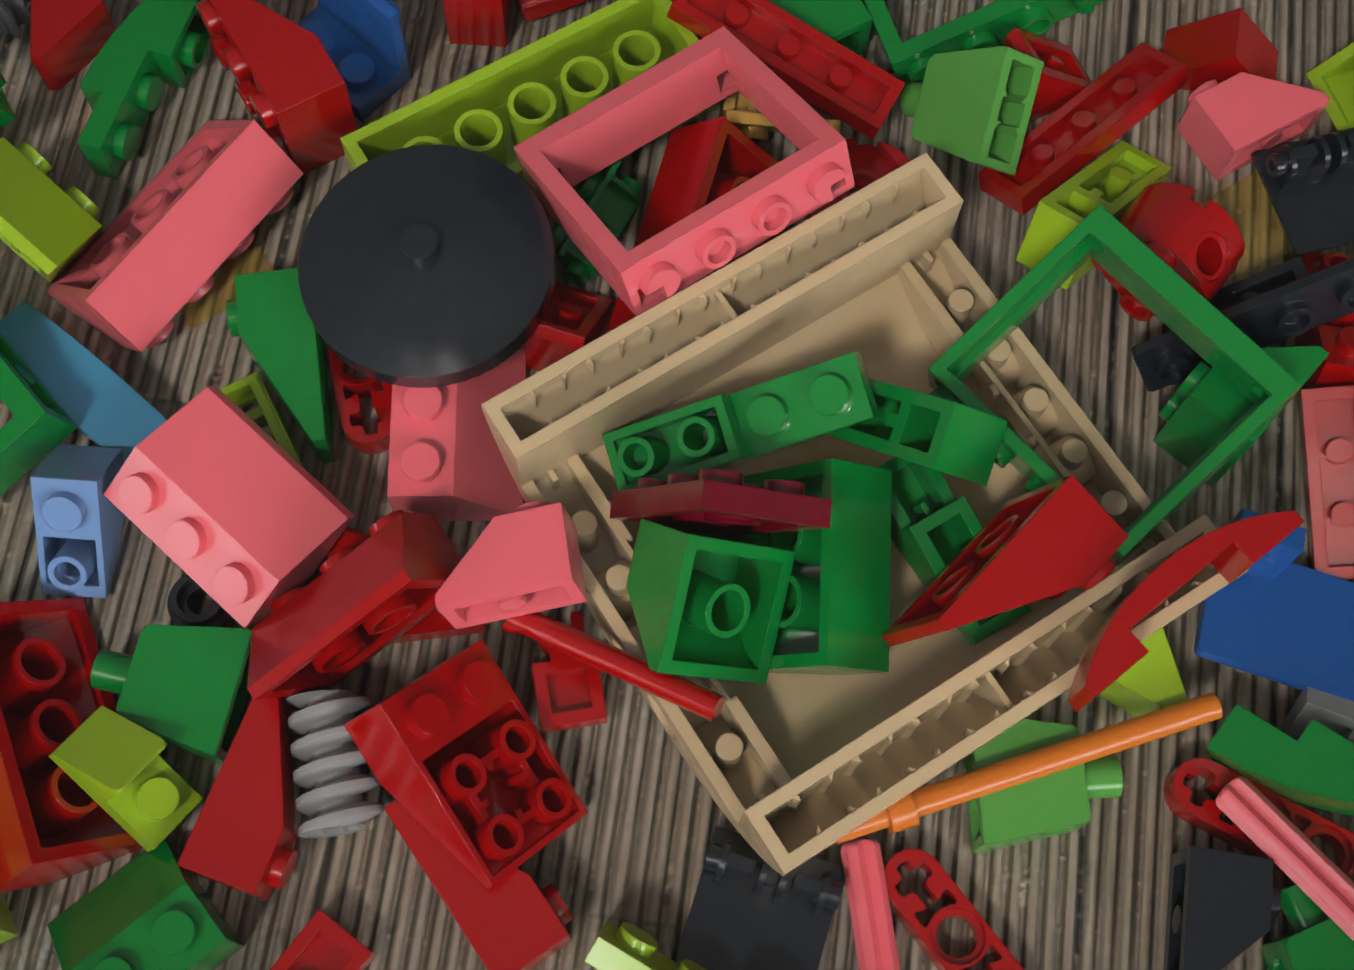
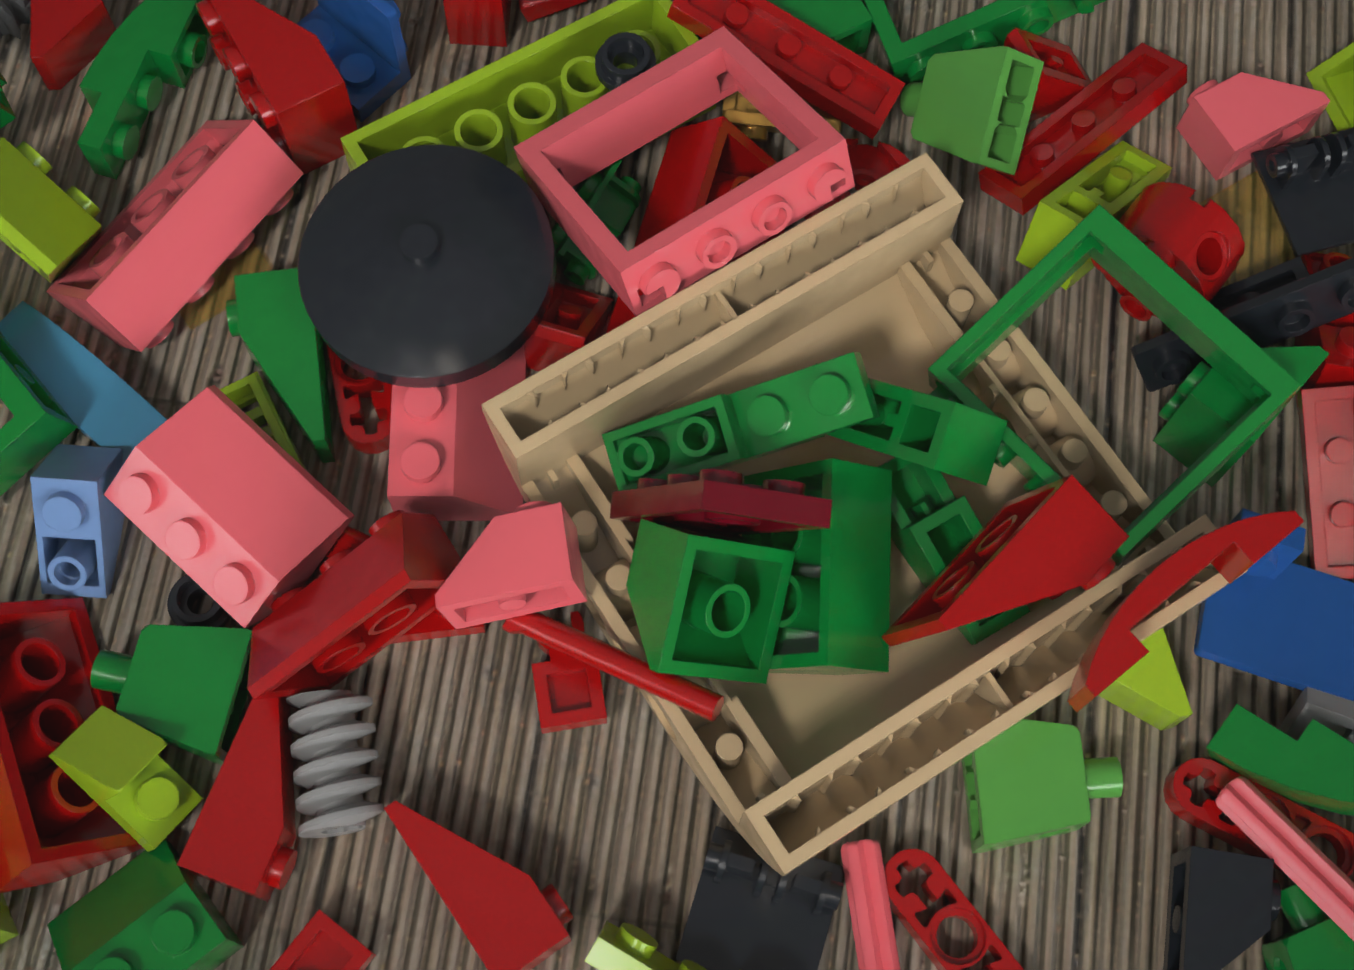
red slope [344,639,588,889] -> none
orange bar [836,692,1223,844] -> none
red slope [1161,8,1279,91] -> none
none -> black plate [595,32,656,91]

